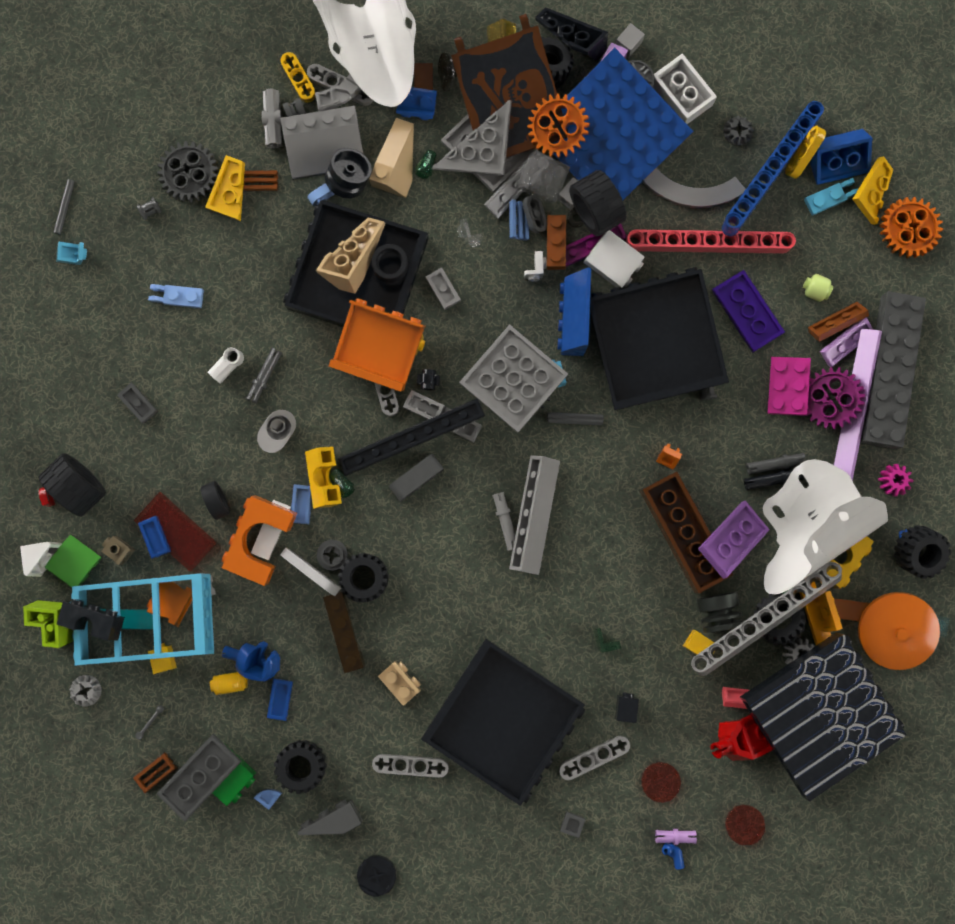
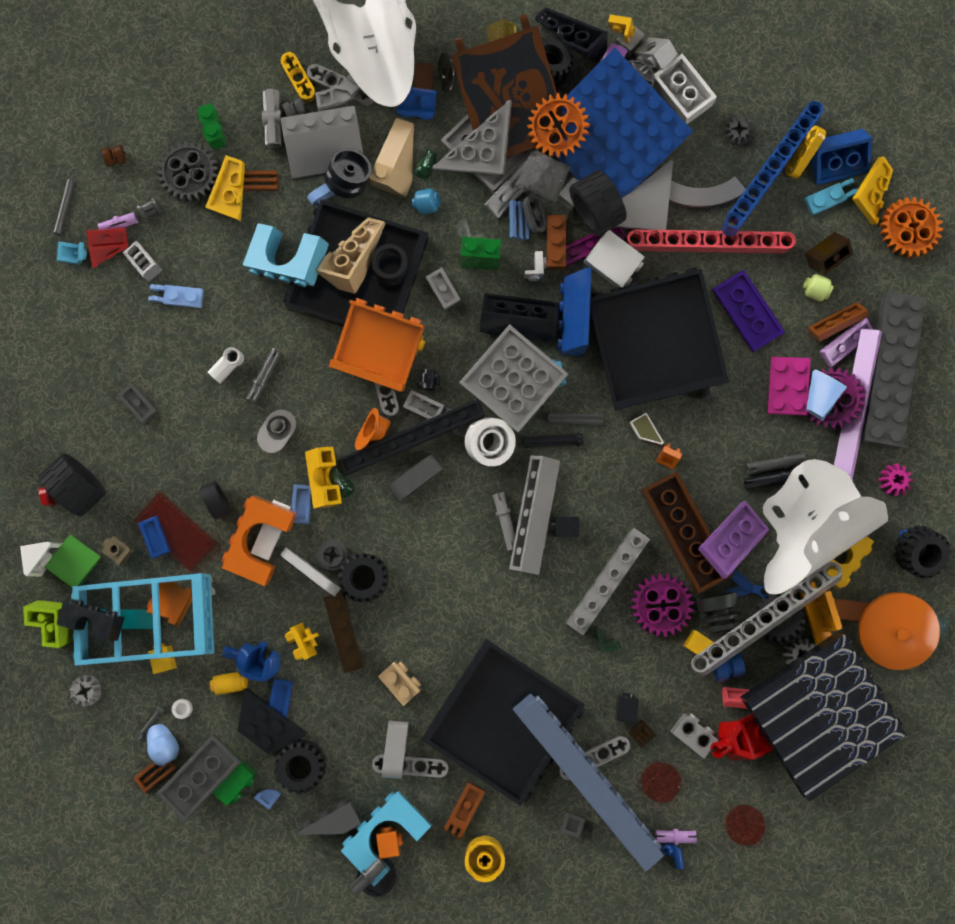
none -> red wing [86,227,128,268]
none -> lavender pin [98,212,138,229]
none -> reddish brown wheel [102,145,127,167]
none -> light grey slope [122,240,162,282]
none -> light blue piece [147,724,179,766]
none -> white tile [172,699,193,719]
none -> green brick [197,103,226,149]
none -> black wing [238,688,307,755]
none -> medium azure arch [243,223,329,287]
none -> yellow hips [285,622,319,660]
none -> medium azure arch [341,791,432,886]
none -> dark grey axle [350,858,386,895]
none -> orange piece [355,408,390,451]
none -> orange brick [376,825,403,859]
none -> light grey beam [382,720,409,779]
none -> dark azure head [412,188,441,215]
none -> dark orange hinge [443,781,485,839]
none -> green brick [461,237,501,271]
none -> white piece [465,417,516,466]
none -> yellow brick [465,836,505,882]
none -> black slope [479,293,559,342]
none -> sand blue brick [513,693,664,871]
none -> black axle [522,432,584,448]
none -> black brick [551,517,579,537]
none -> light grey brick [566,528,650,635]
none -> yellow bracket [608,15,635,43]
none -> light grey tile [614,160,673,230]
none -> dark brown tile [628,720,656,748]
none -> olive tile [629,413,664,445]
none -> magenta gear [630,574,694,637]
none -> light grey brick [634,37,678,70]
none -> light grey brick [670,713,718,758]
none -> blue wheel [713,653,745,682]
none -> blue piece [724,570,768,597]
none -> dark brown brick [805,232,854,276]
none -> light blue slope [806,369,847,421]

